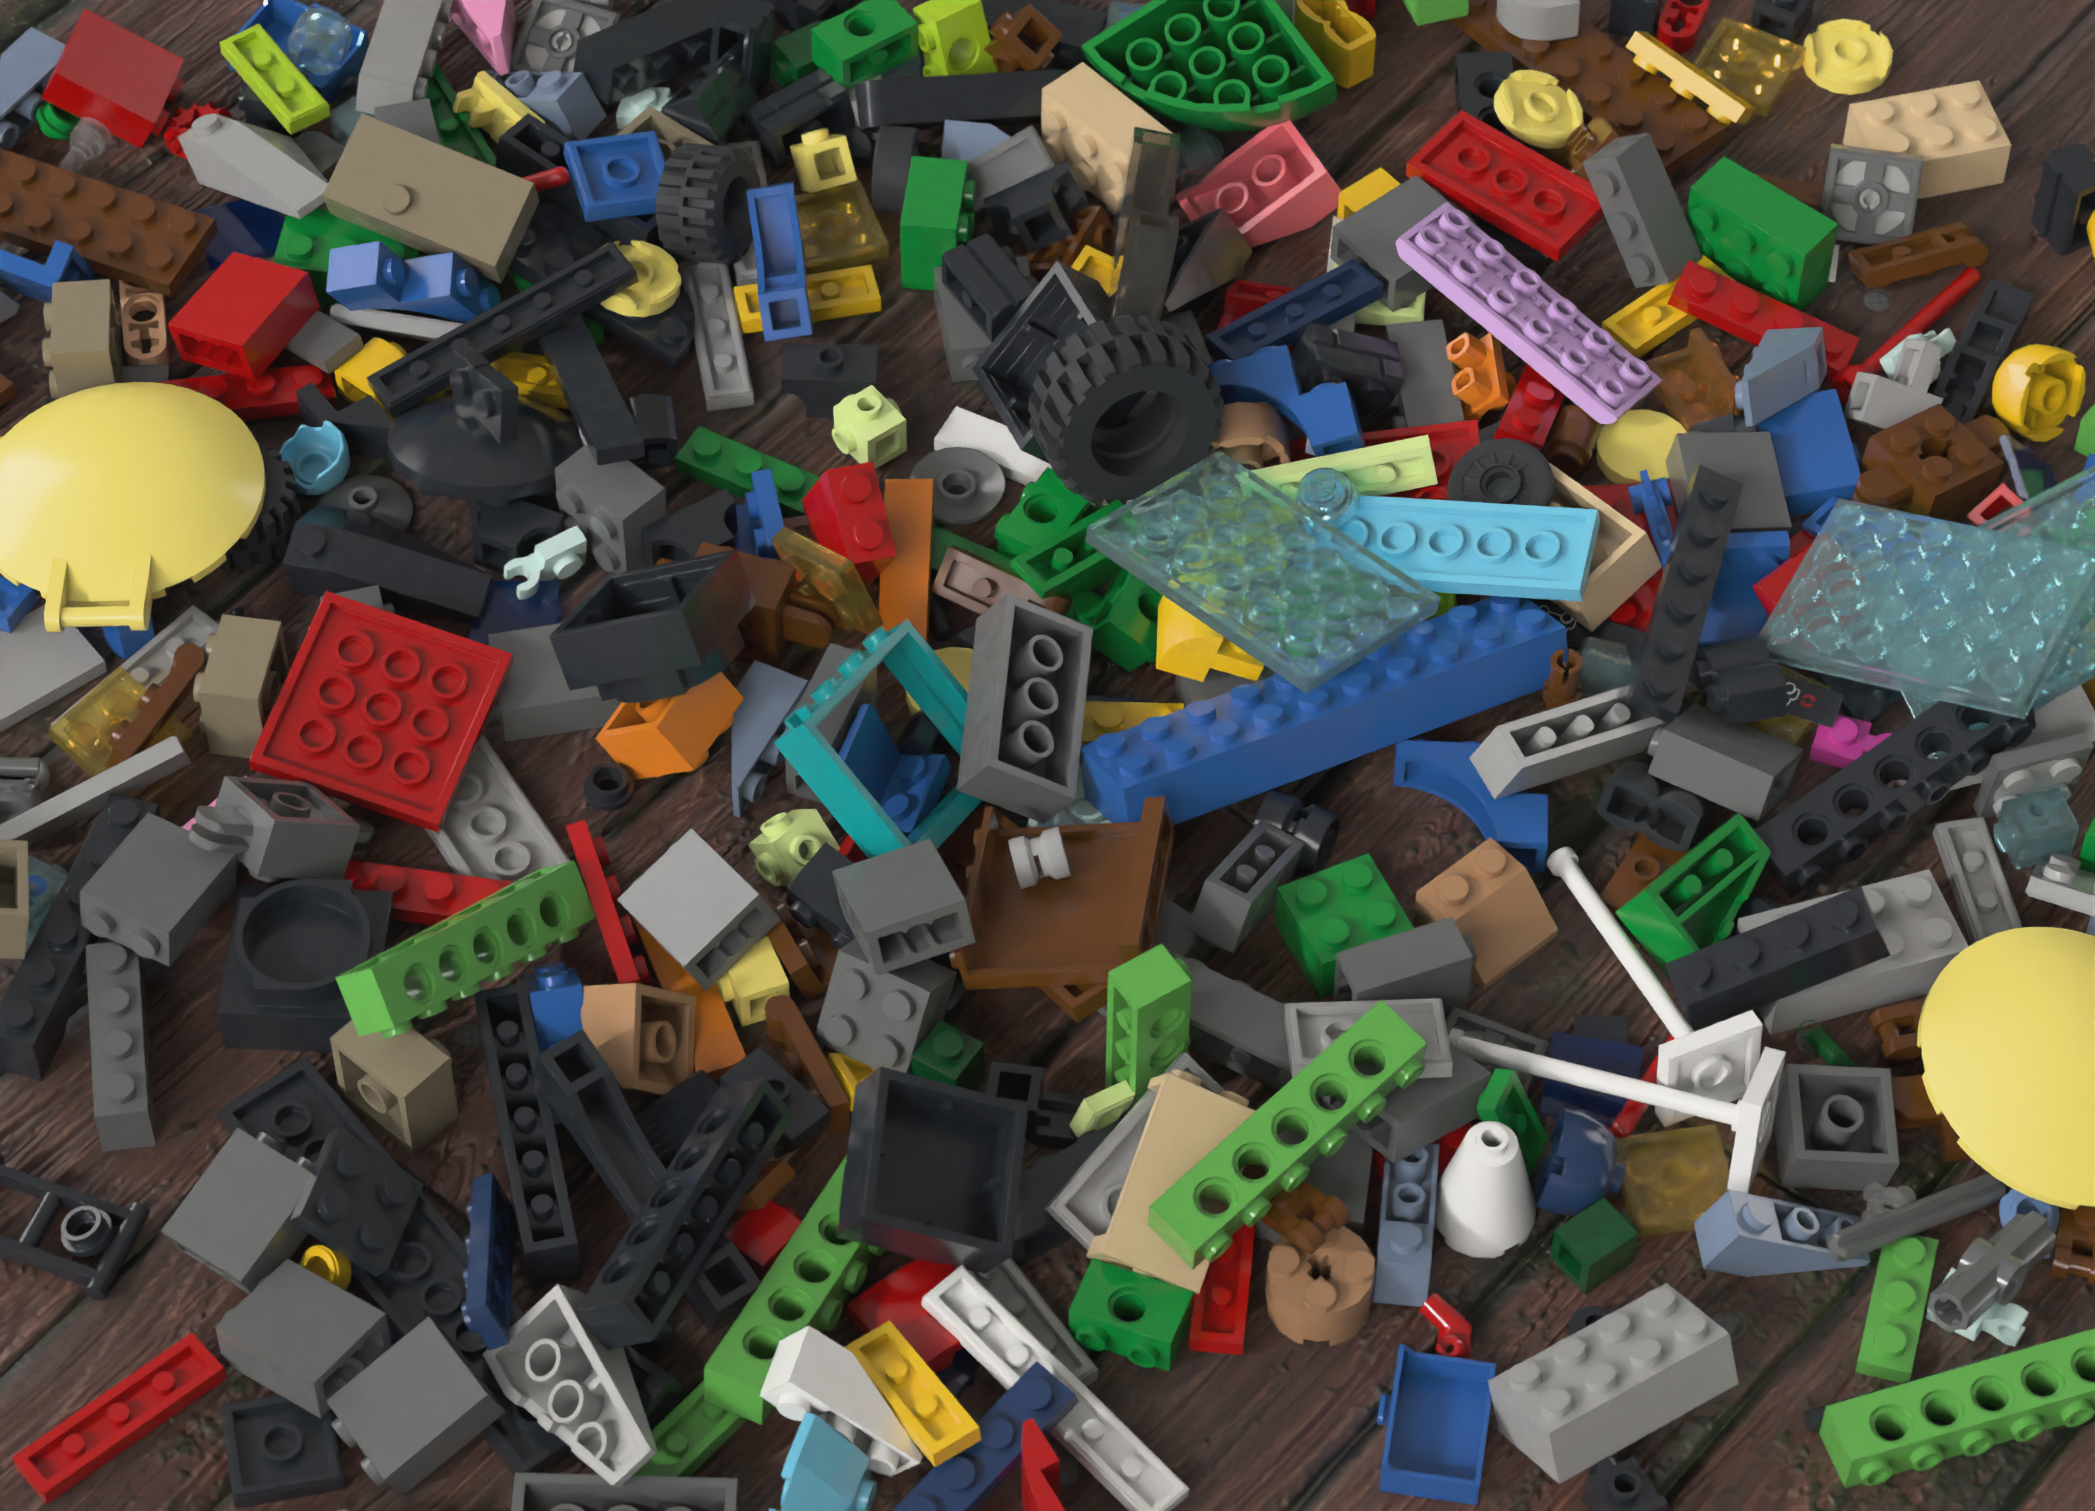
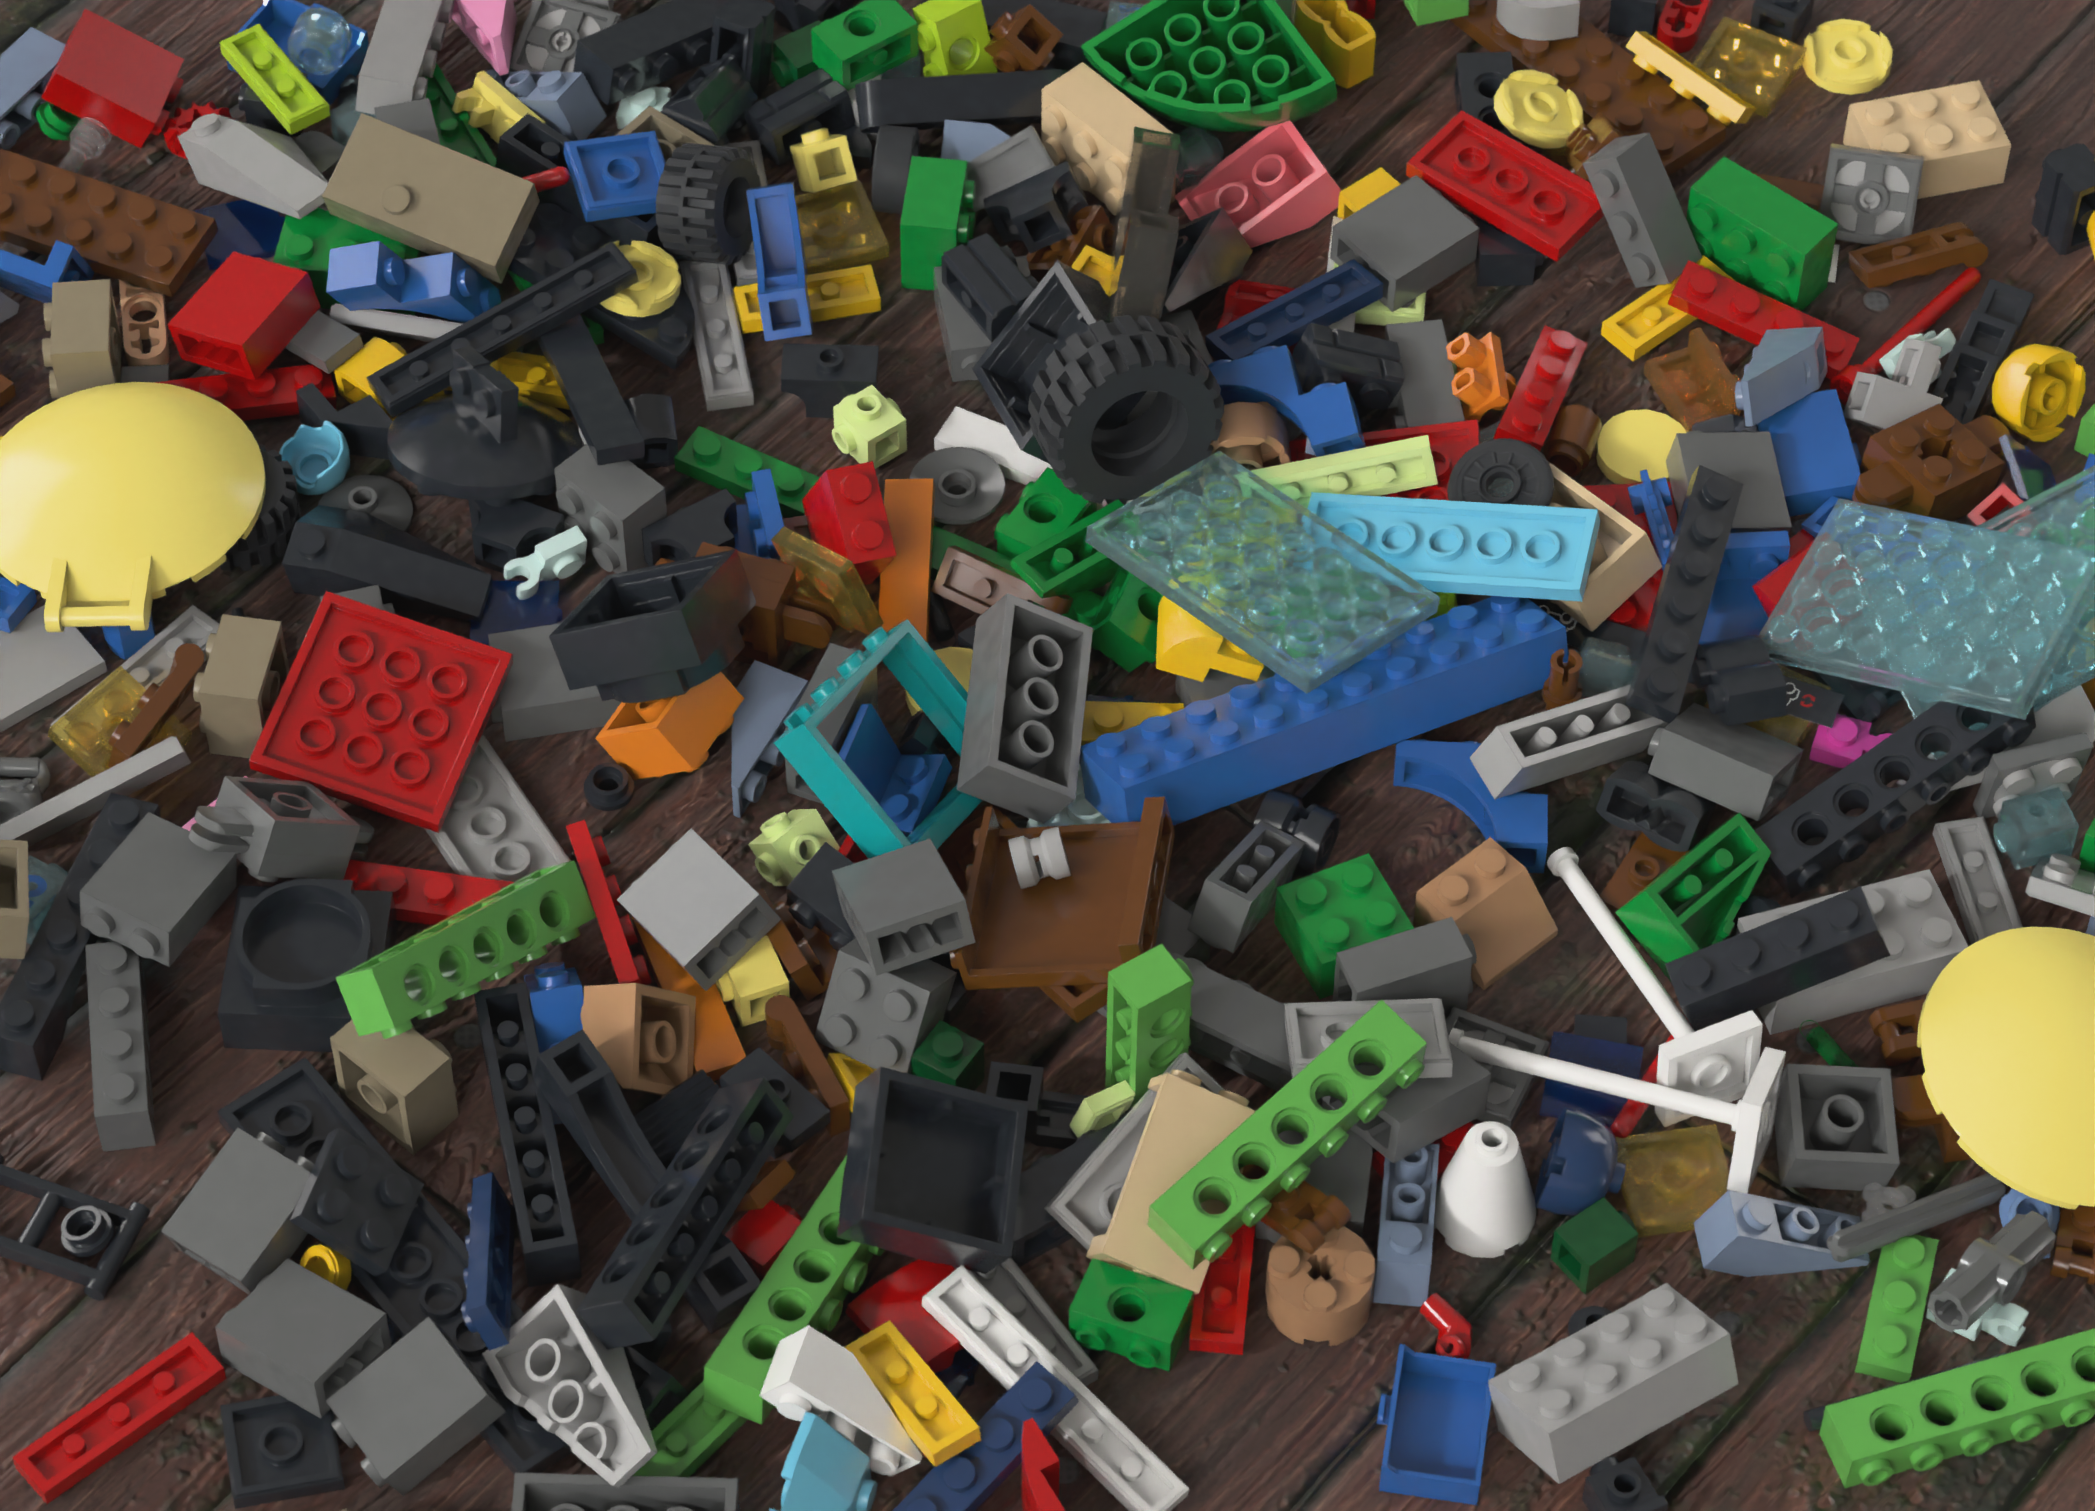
clear light blue cone [1294,467,1360,531] -> none
lavender plate [1396,202,1662,424] -> none
green plate [1476,1068,1549,1179] -> none

